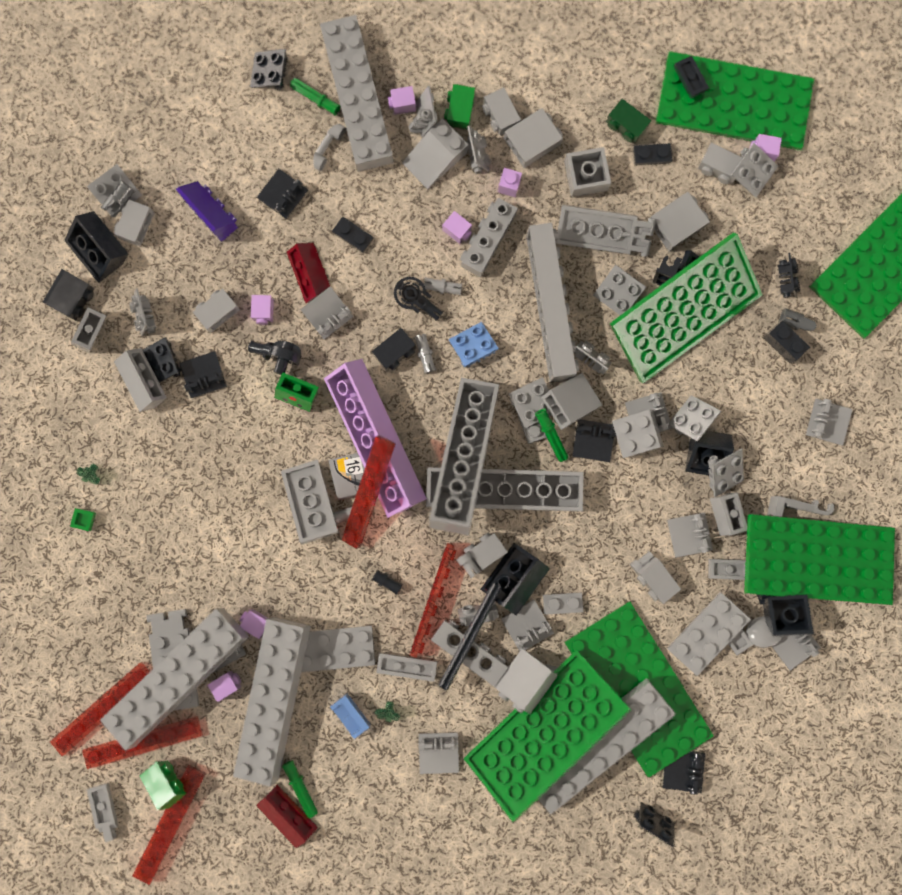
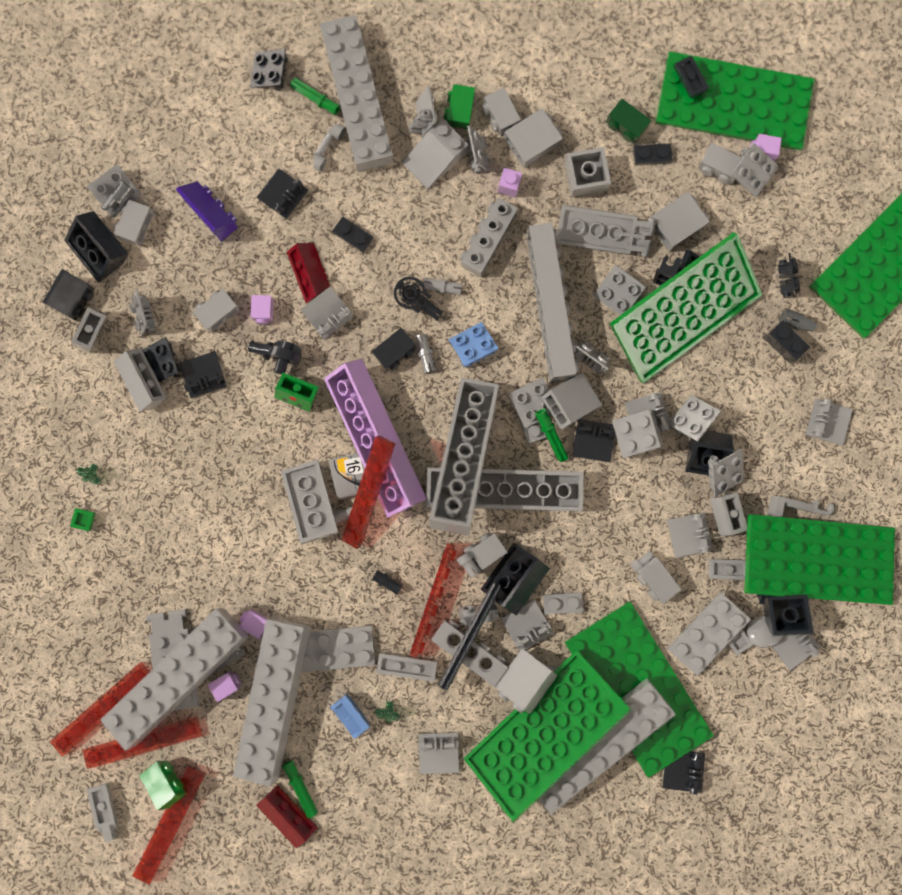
lavender brick [388,86,416,115] -> none
lavender brick [442,211,472,244] -> none
black hinge [633,802,675,848] -> none

